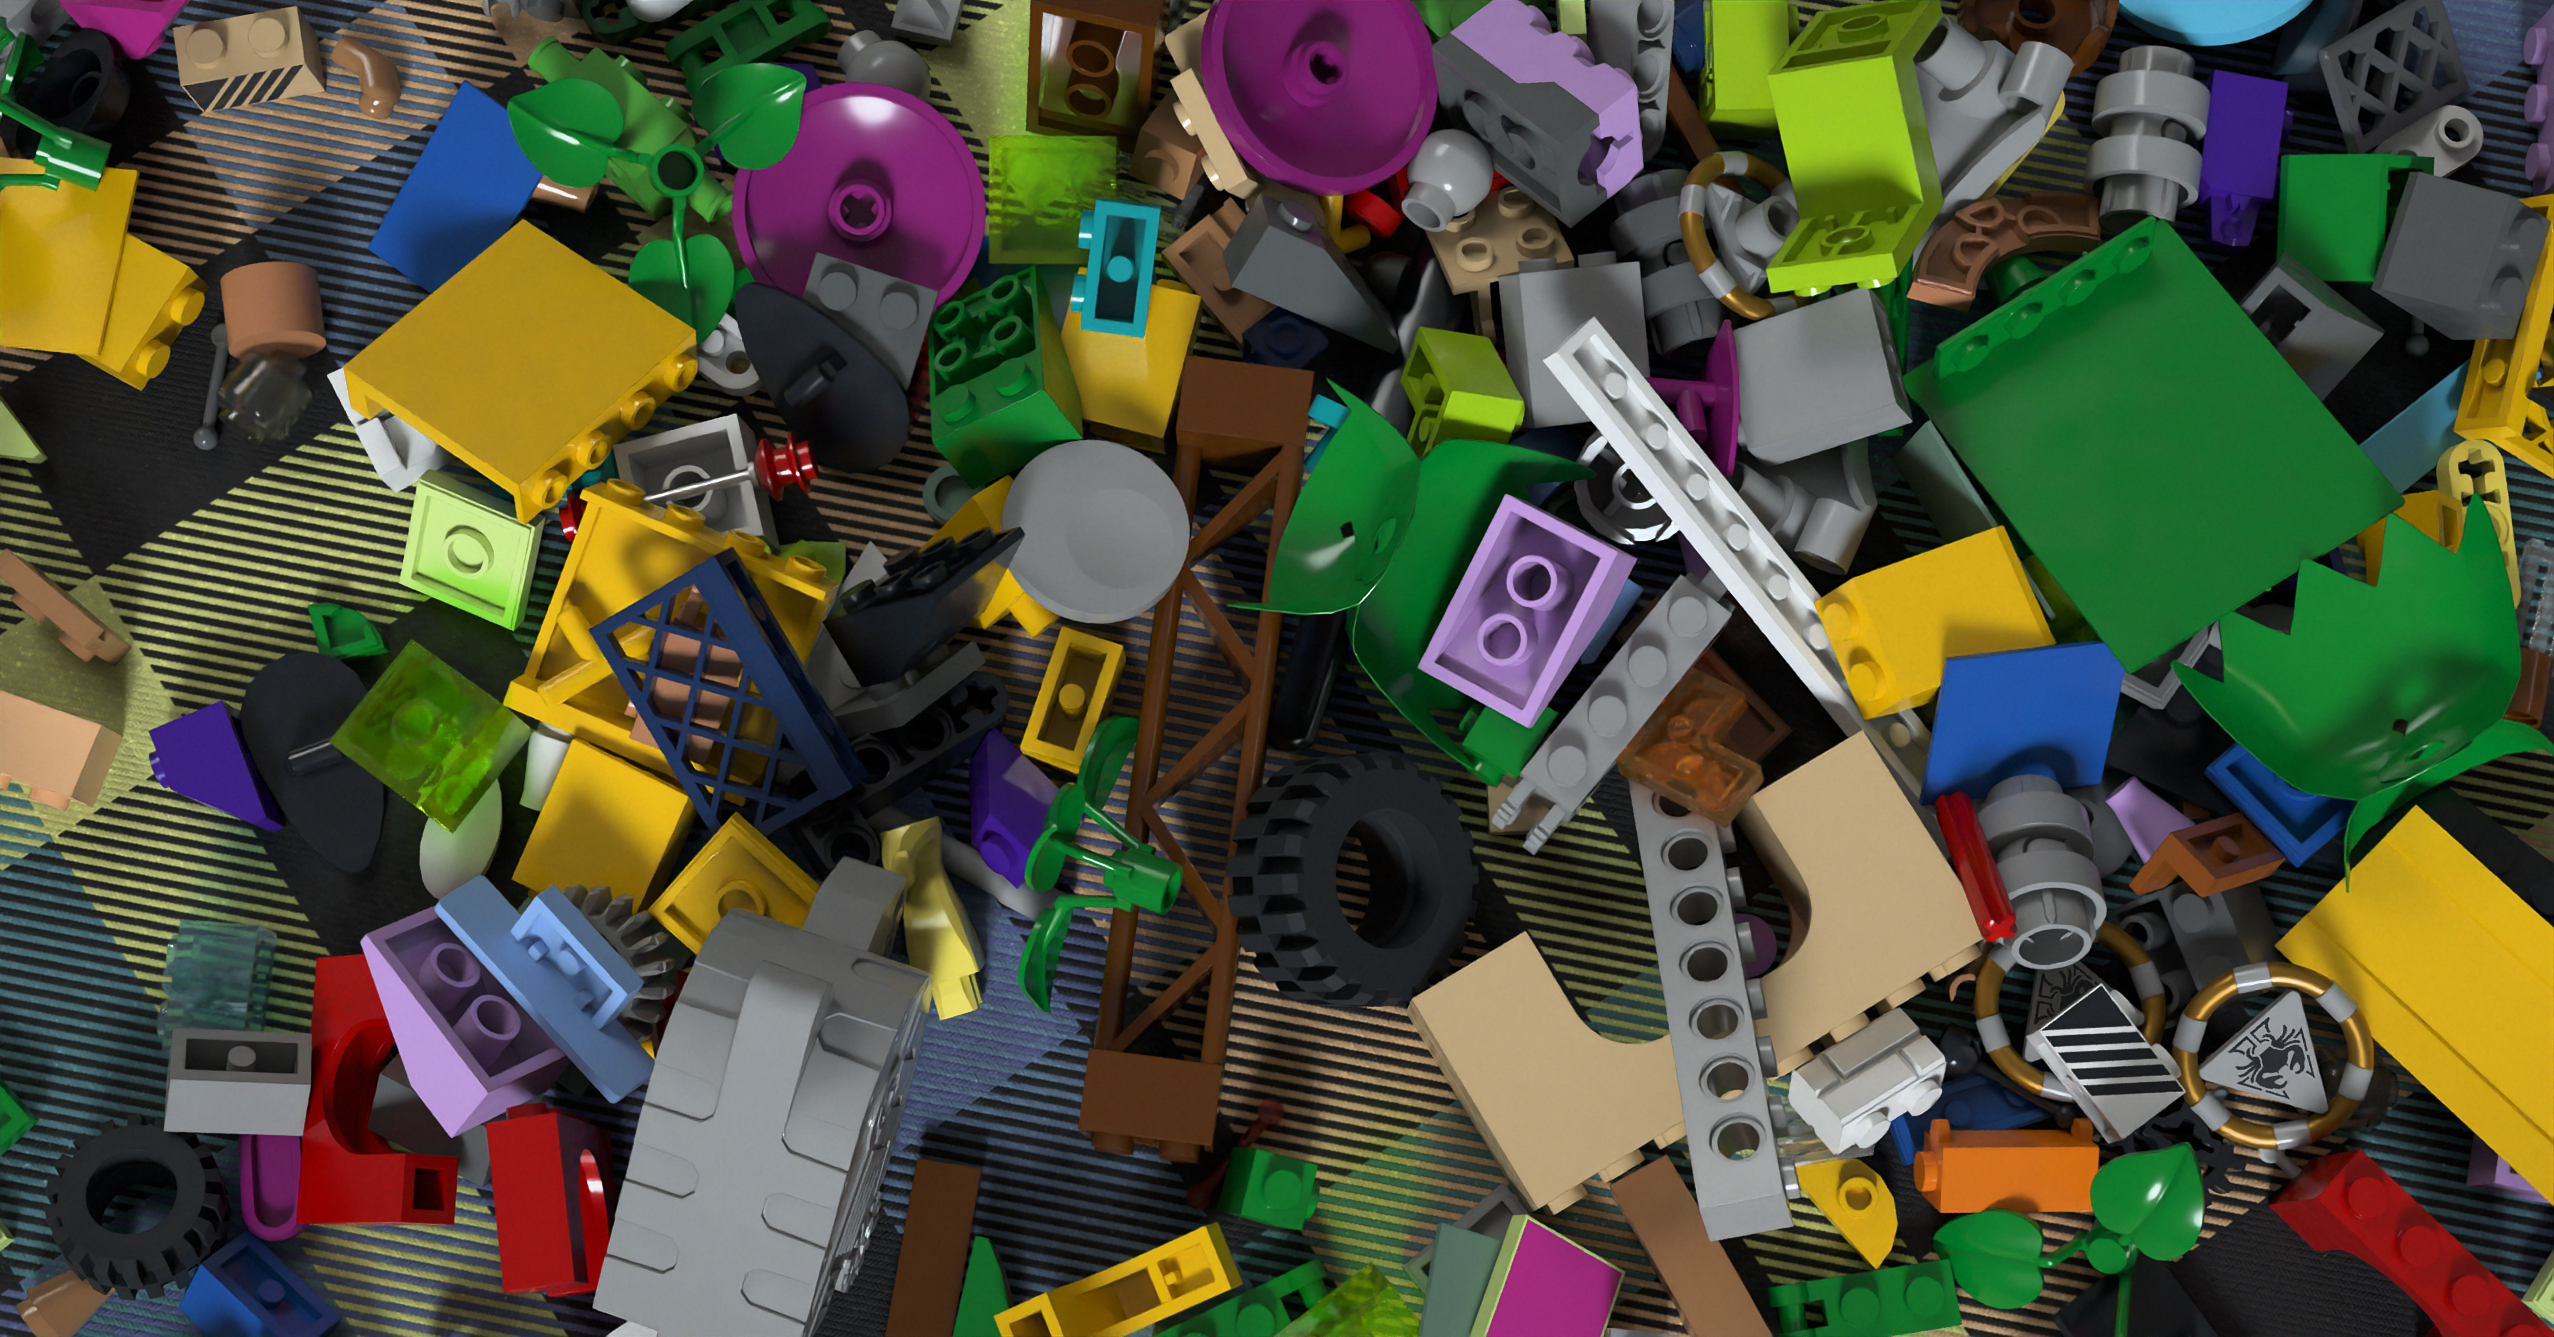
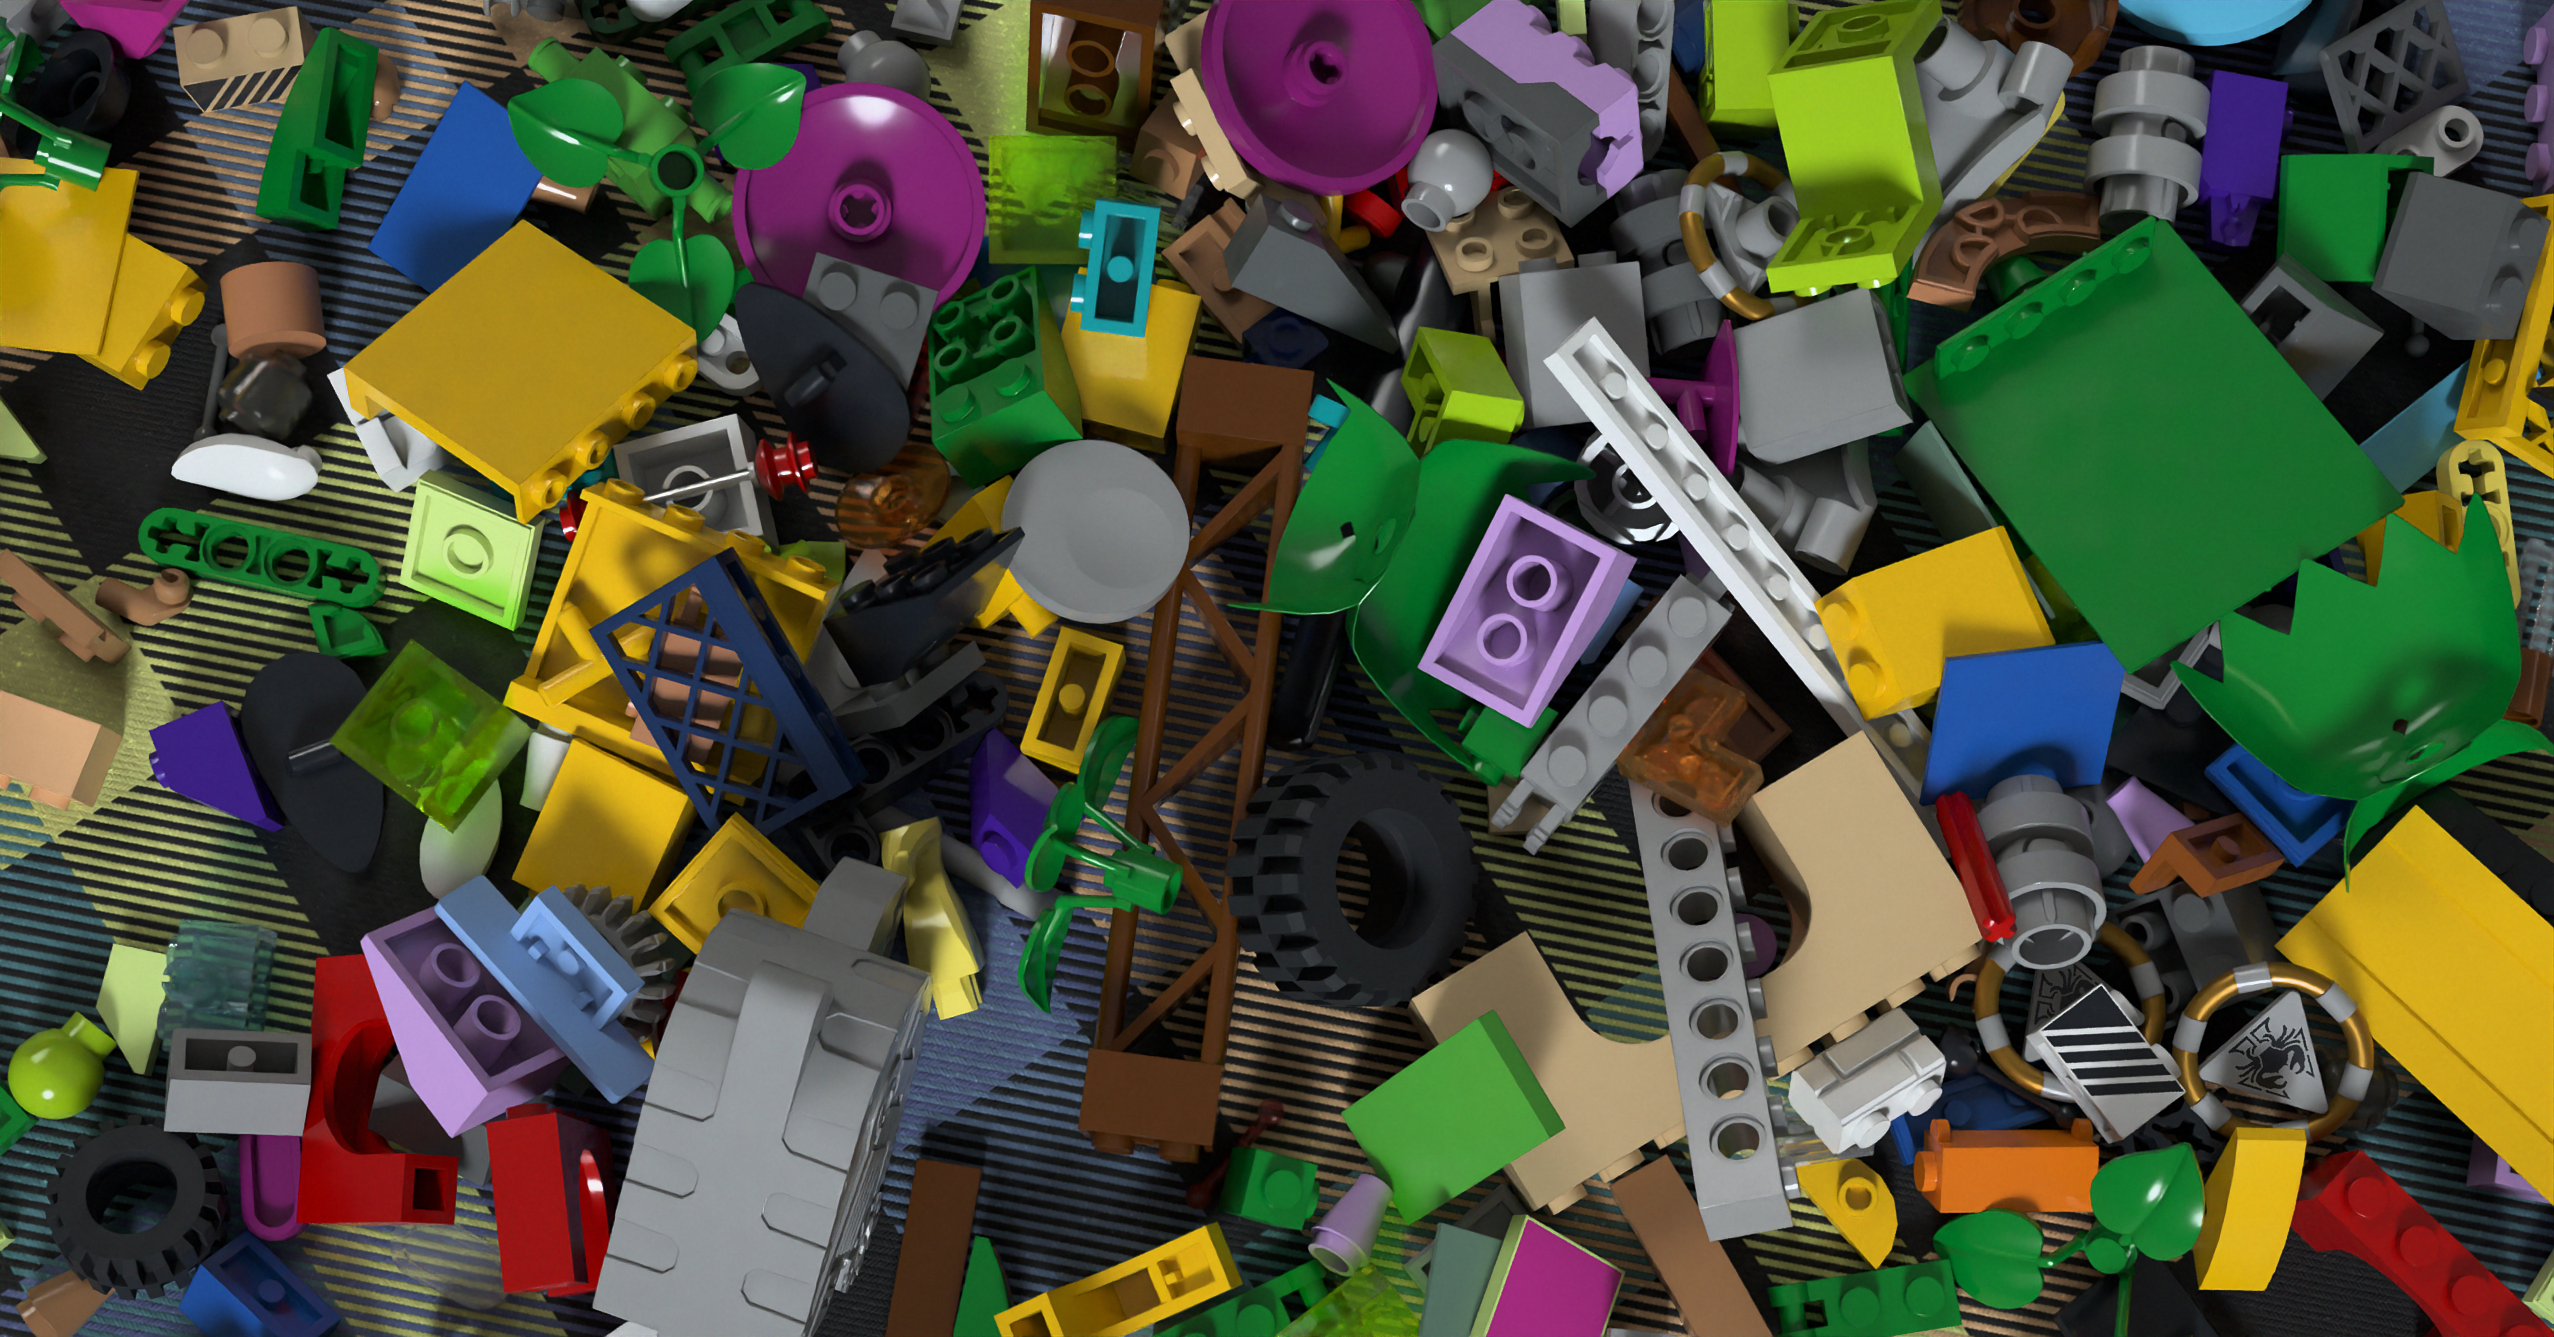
none -> lime piece [8,1011,118,1120]
none -> medium nougat arm [95,568,194,626]
none -> yellowish green tile [96,943,183,1076]
none -> green beam [138,508,387,610]
none -> white arm [171,433,322,501]
none -> green slope [255,27,379,233]
none -> clear tile [390,1221,513,1310]
none -> clear orange dish [835,445,951,549]
none -> lavender cone [1308,1174,1394,1276]
none -> bright green tile [1341,1009,1566,1226]
none -> yellow slope [2192,1127,2307,1291]

